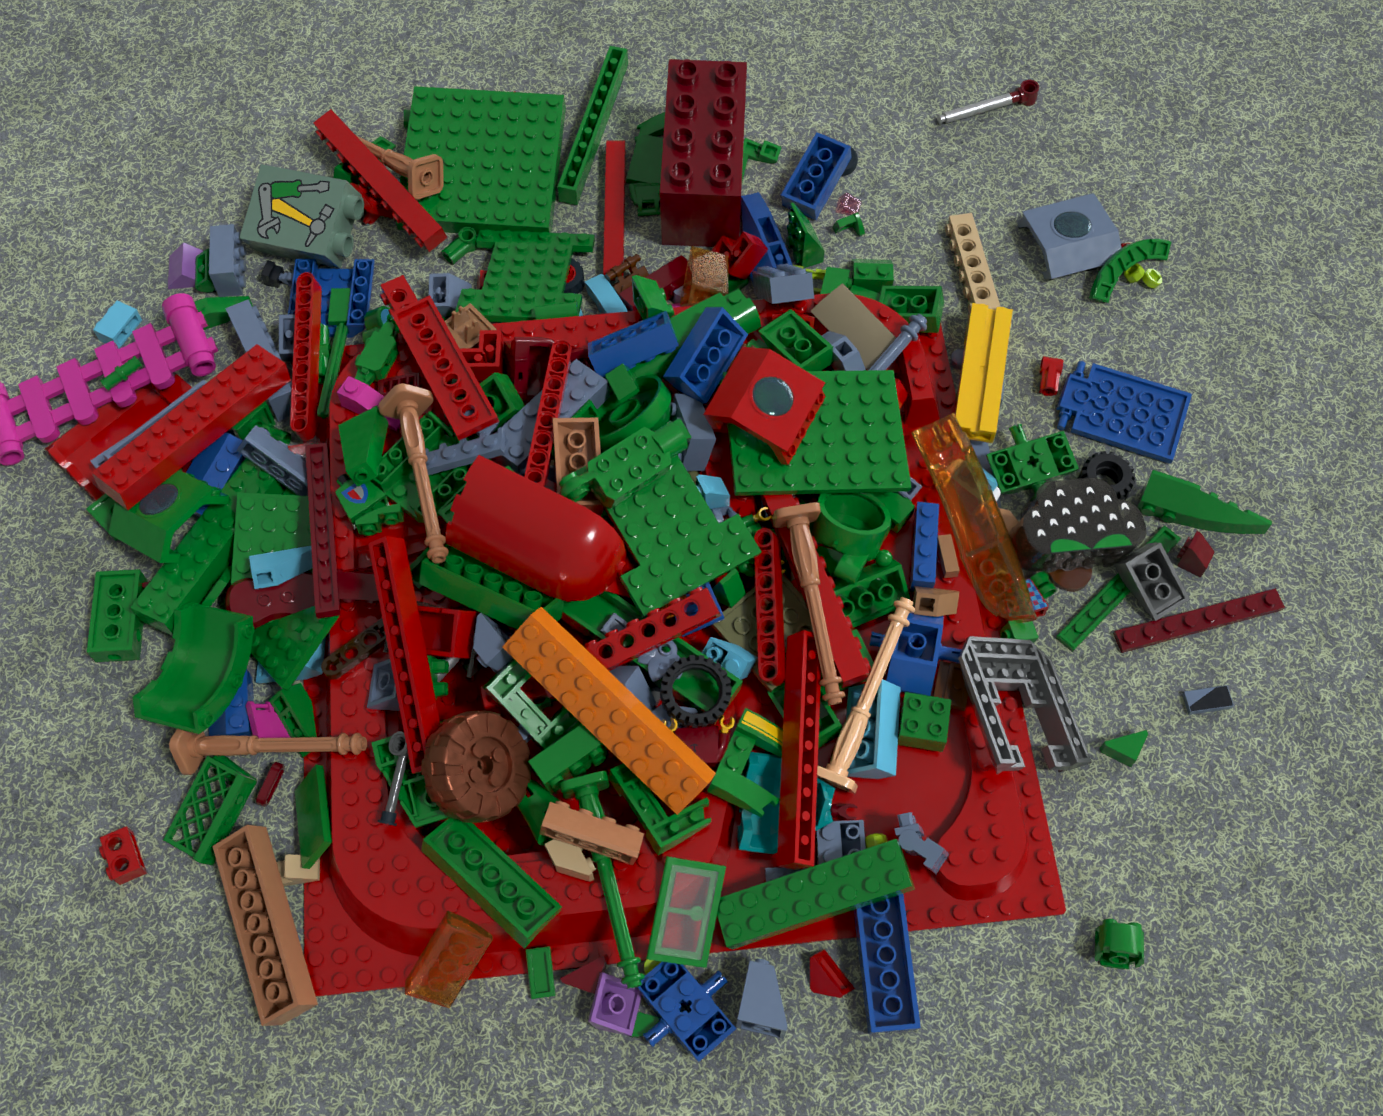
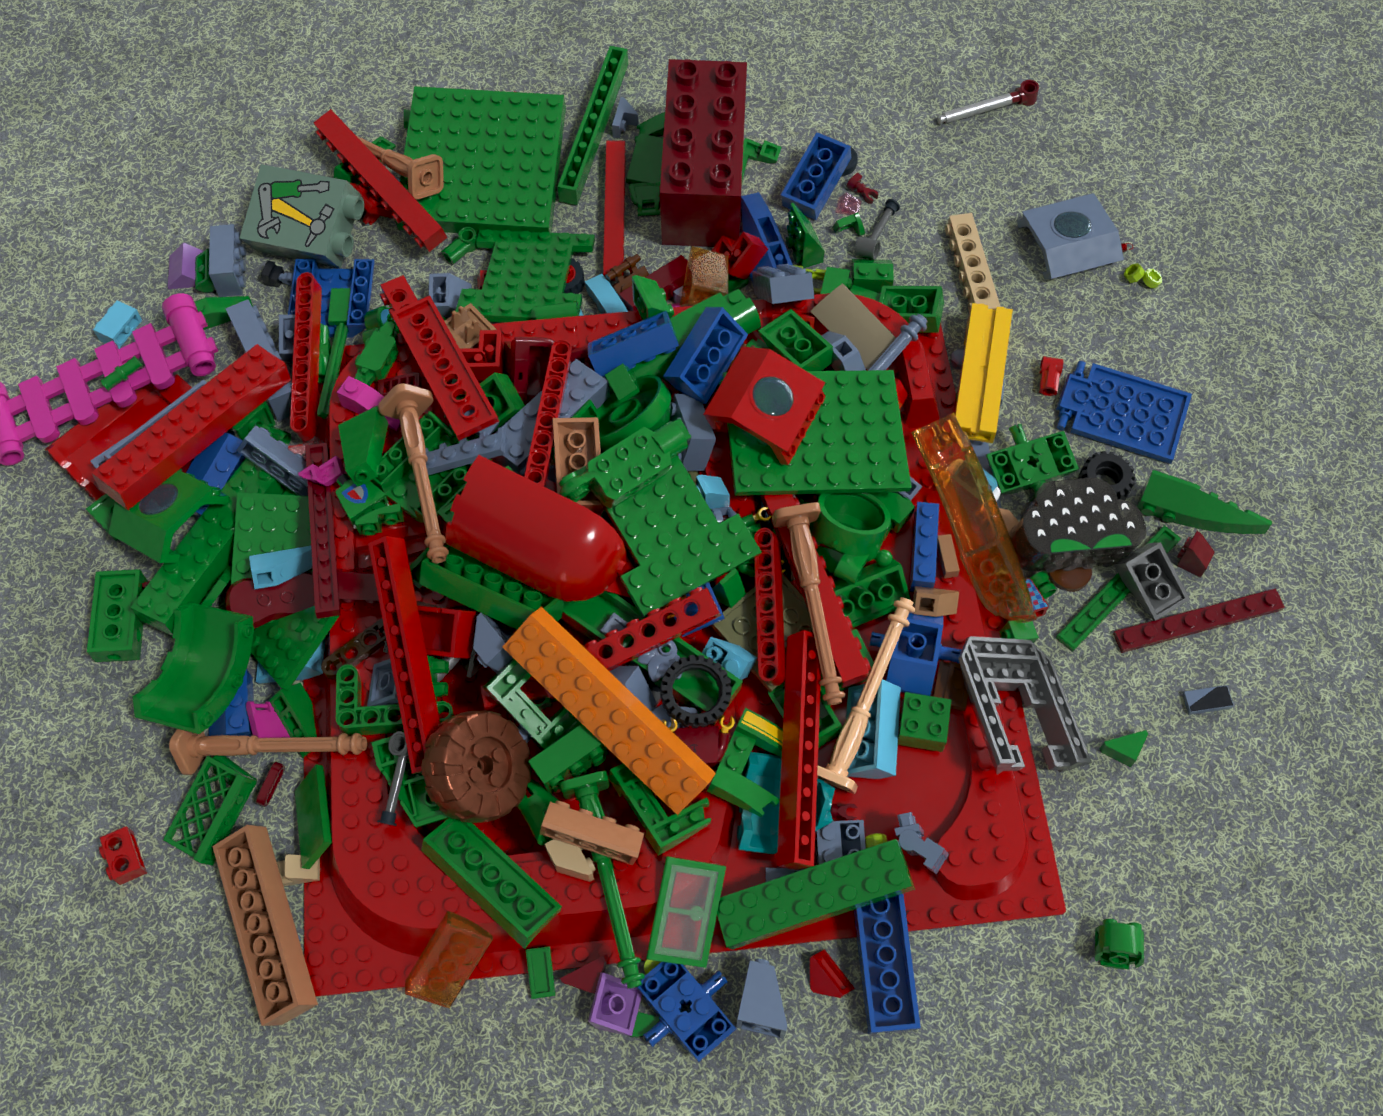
green tile [1089,239,1171,303] -> none
none -> dark pink slope [298,456,346,486]
none -> green beam [336,664,454,736]
none -> sand blue slope [612,97,639,138]
none -> dark red piece [846,172,879,204]
none -> dark grey piece [855,199,900,260]

